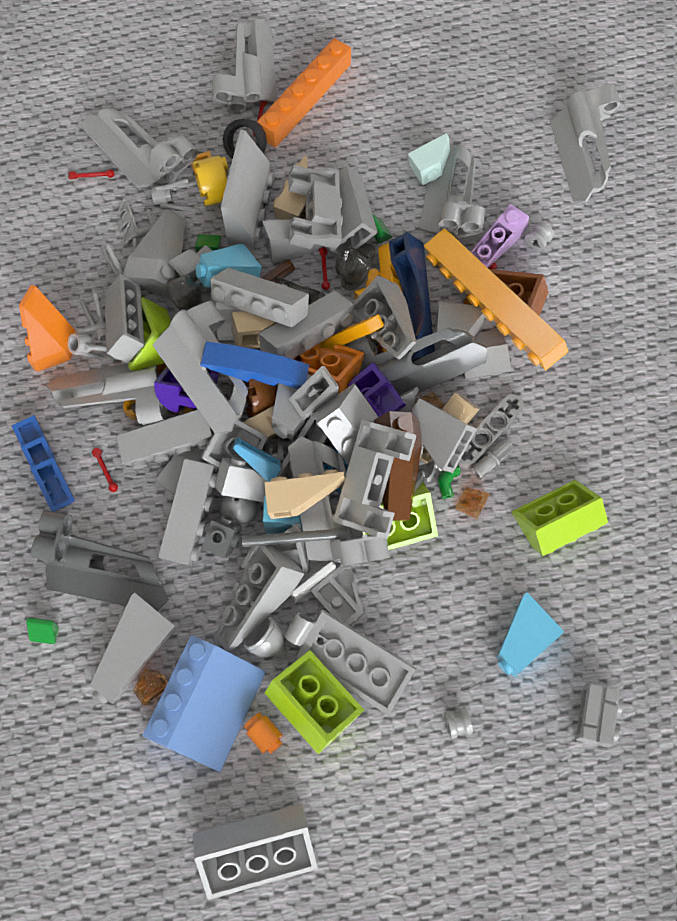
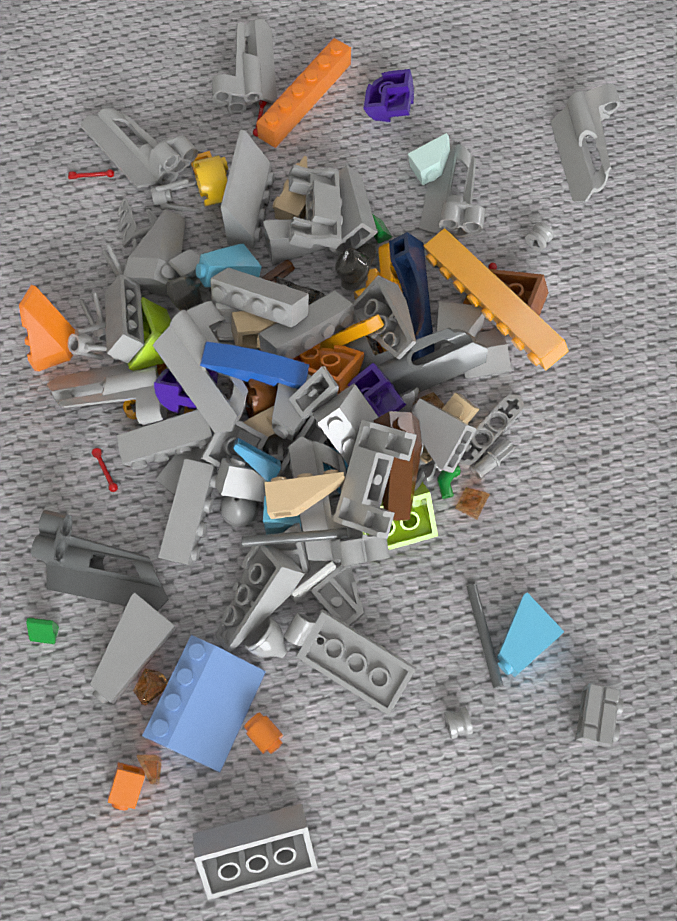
blue slope [11,415,76,512] -> none
green slope [195,234,221,253] -> none
dark grey brick [202,515,242,558] -> none
black tyre [222,119,267,159] -> none
lime slope [264,650,364,754] -> none
red hinge [319,247,330,290] -> none
lavender slope [471,204,529,268] -> none
lime slope [511,480,608,556] -> none
none -> orange brick [107,762,145,810]
none -> clear orange slope [137,755,162,786]
none -> dark purple brick [363,69,414,122]
none -> dark grey bar [467,584,504,689]

